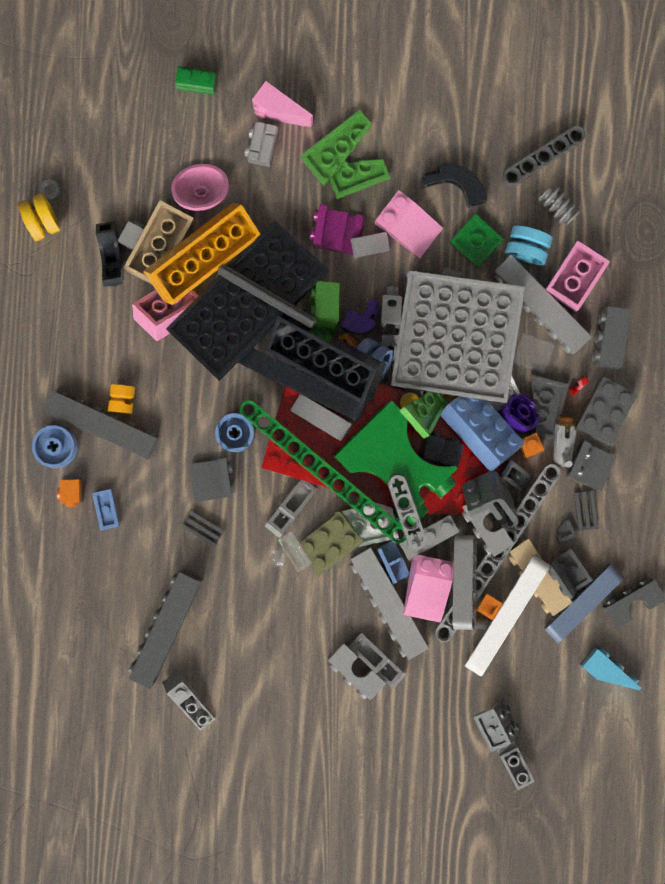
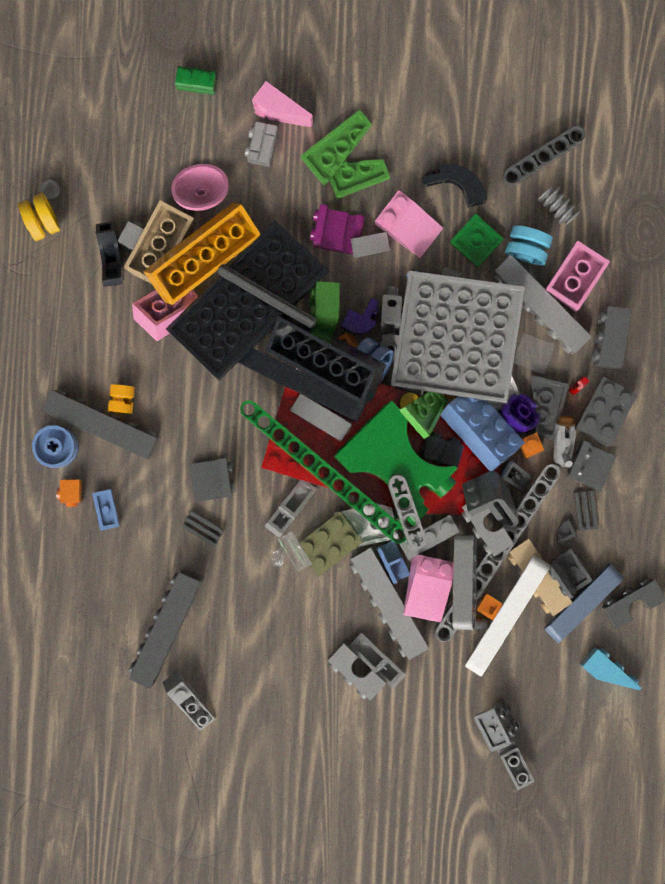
medium blue brick [215,413,255,453] -> none

